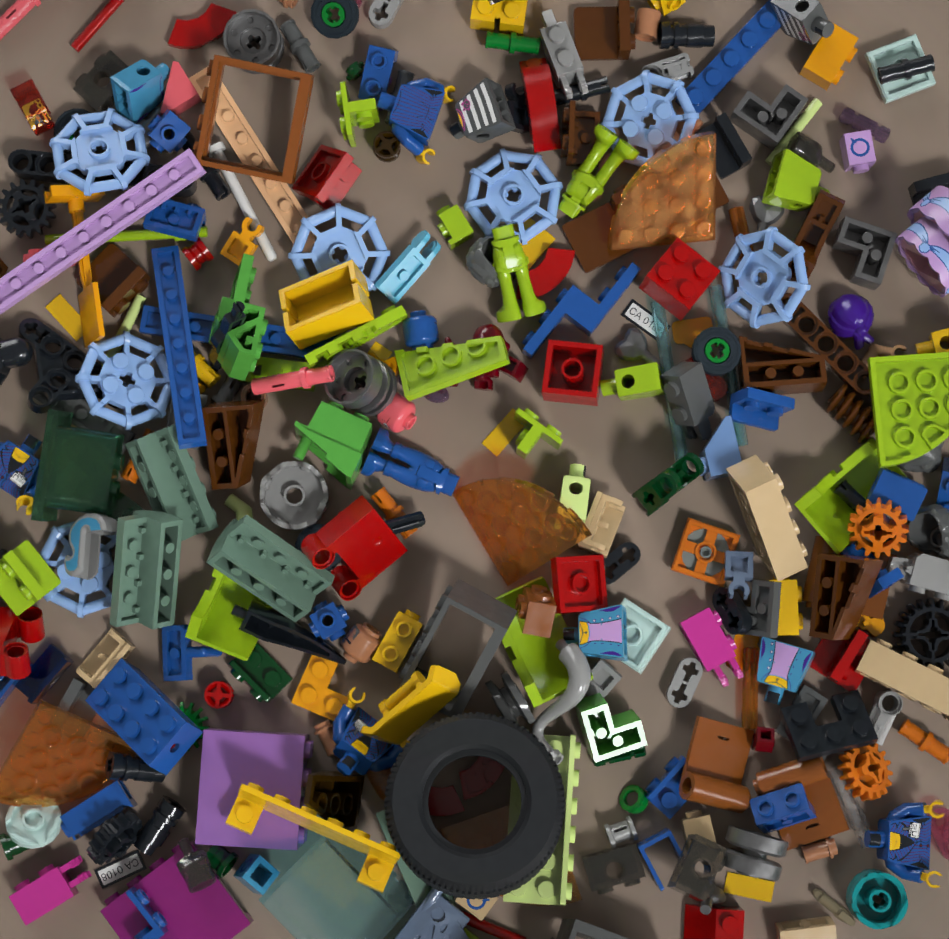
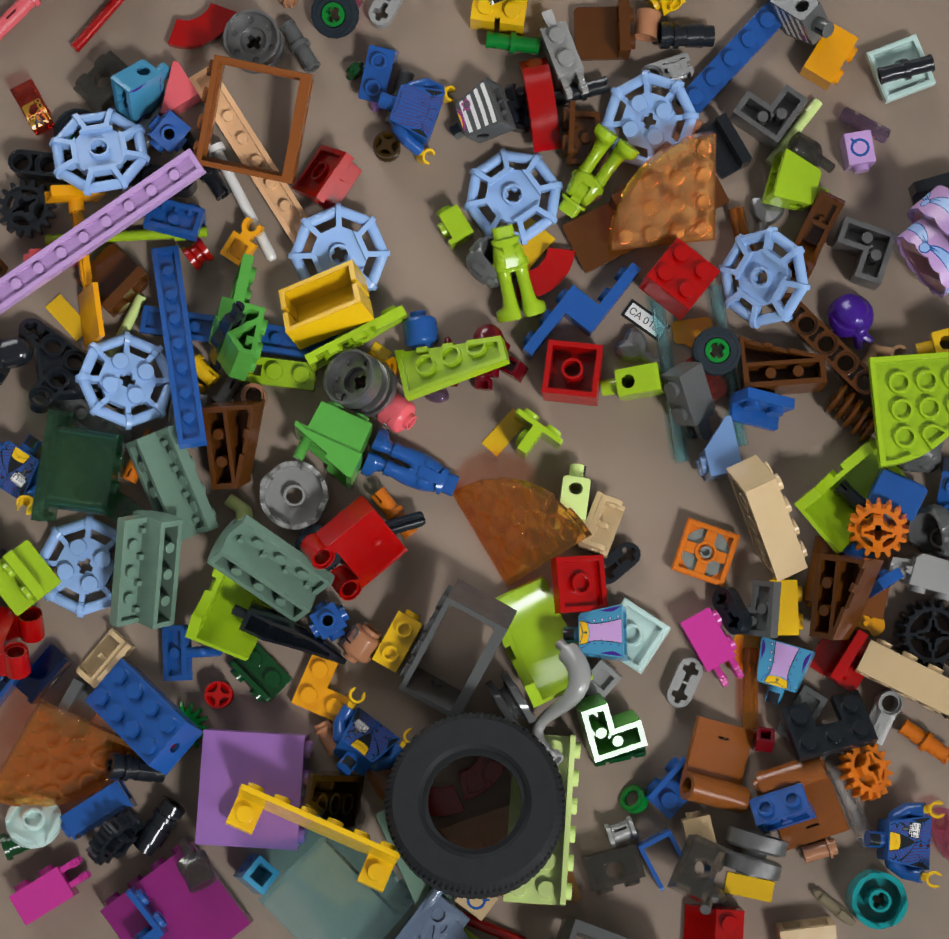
light grey animal [64,513,117,580] -> none
sticker [94,850,147,889] -> none
dark green piece [204,845,239,878] -> none
coral pin [251,365,335,395] -> none
lime bracket [336,81,380,147] -> none
yellow piece [360,665,461,745] -> none
medium azure hinge [374,230,441,304] -> none
dark orange brick [515,584,557,638] -> none
dark green piece [631,453,704,517] -> none
sand blue plate [724,550,753,600] -> none

